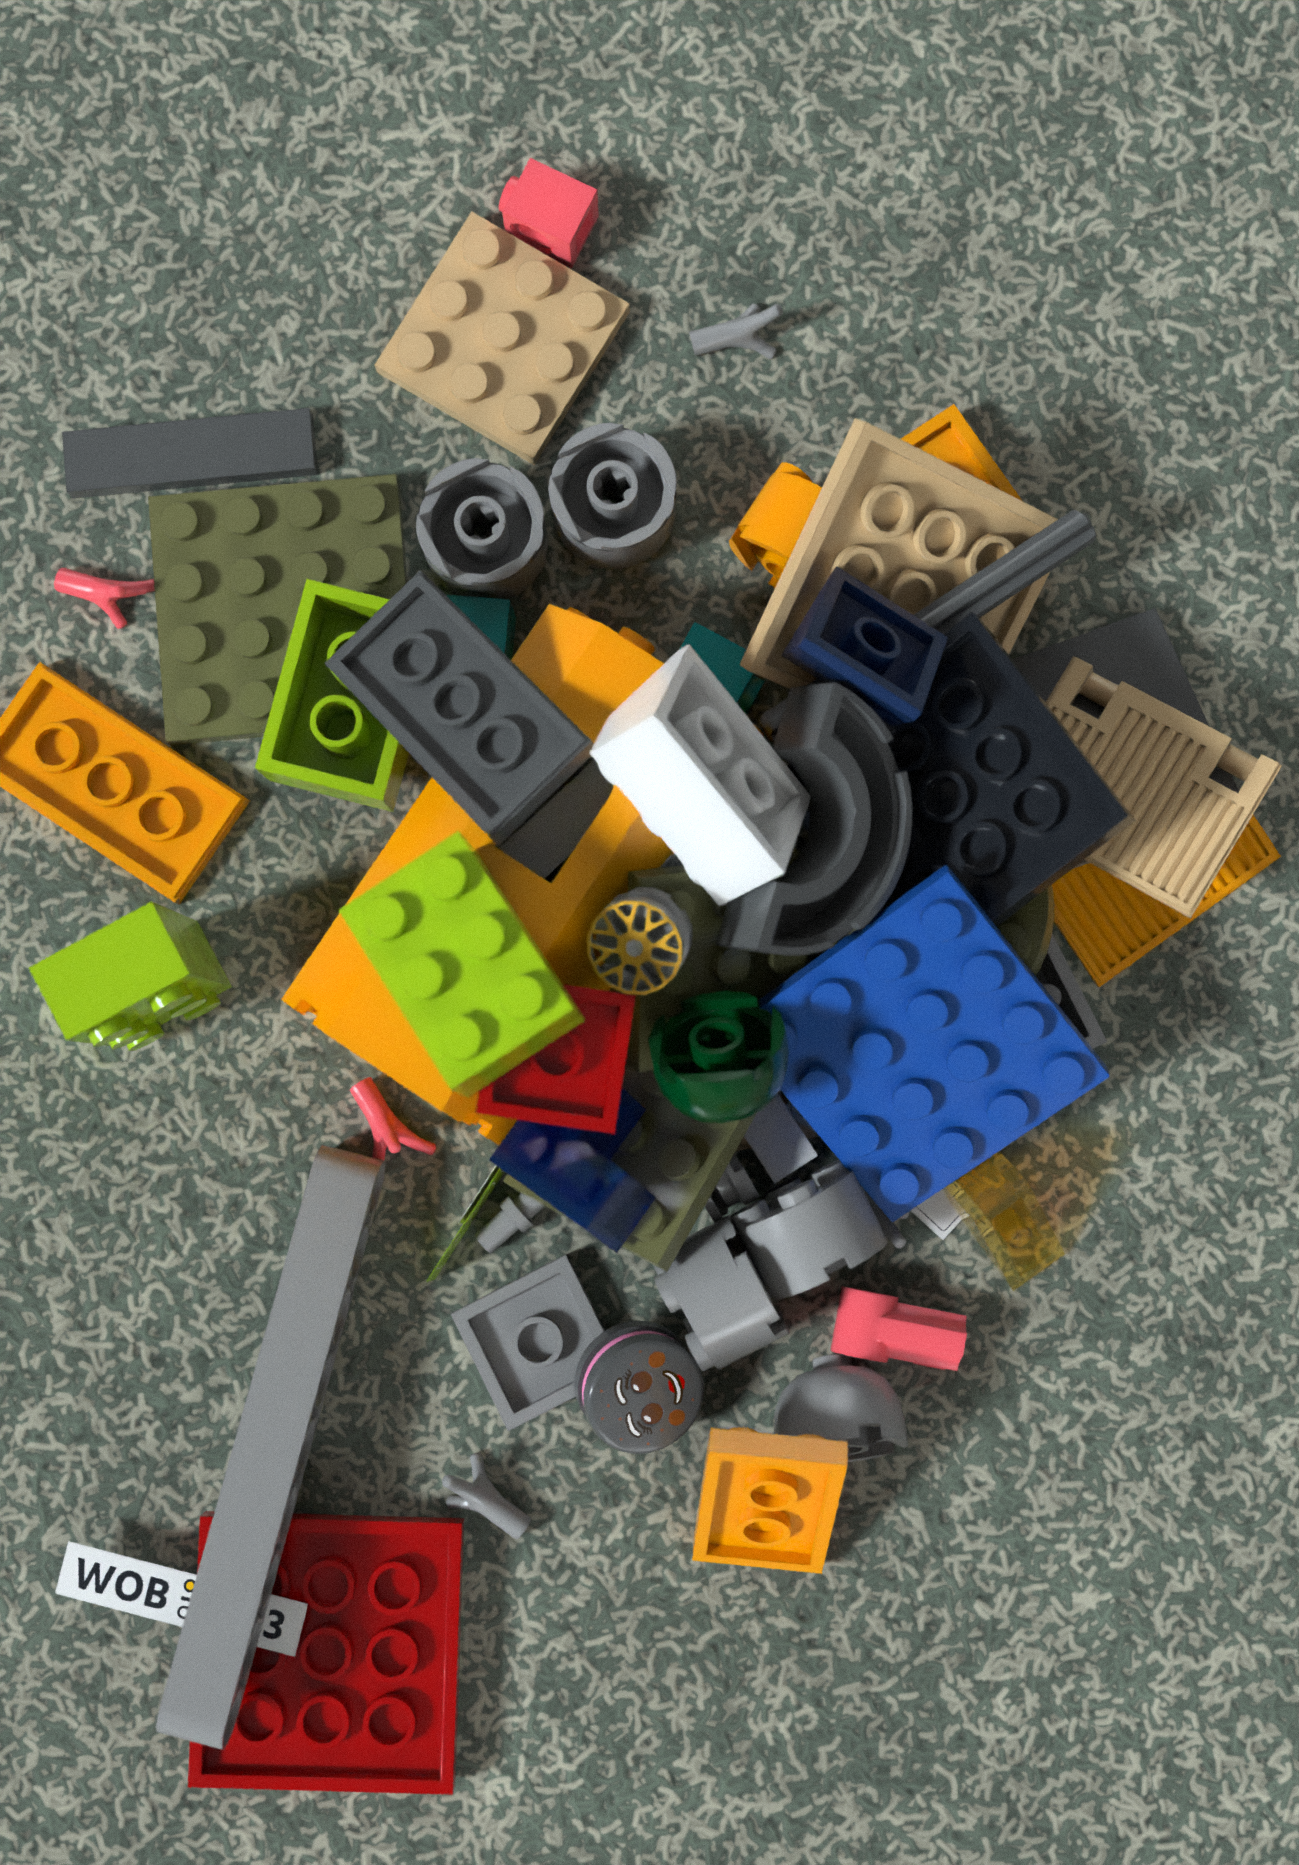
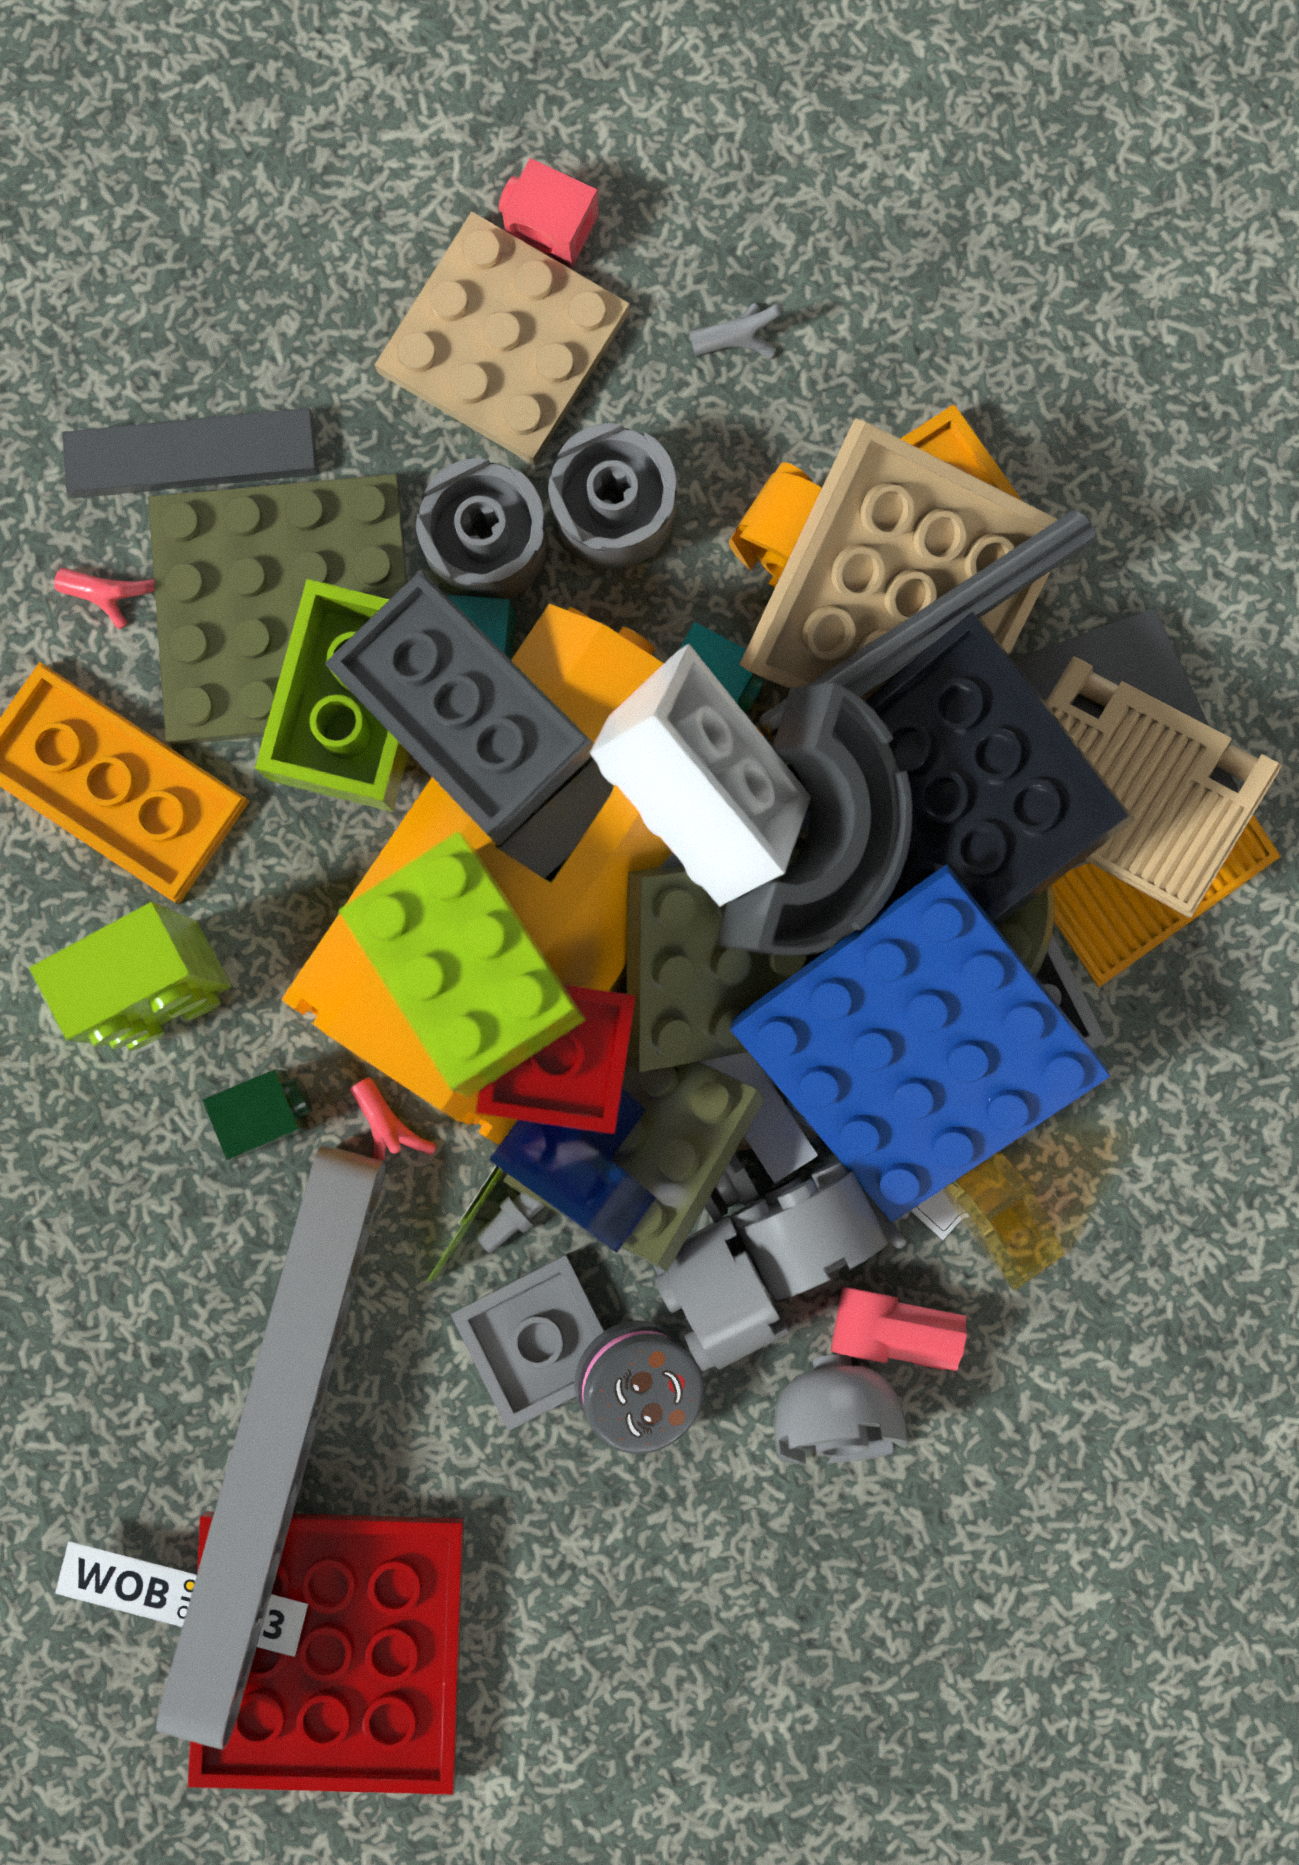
light grey bar [442,1453,531,1540] -> none
light grey wheel [587,887,692,995] -> none
dark green cylinder [648,991,789,1124] -> none
light orange plate [692,1427,848,1574] -> none
dark blue slope [781,566,948,726] -> none
none -> dark green brick [202,1069,313,1160]

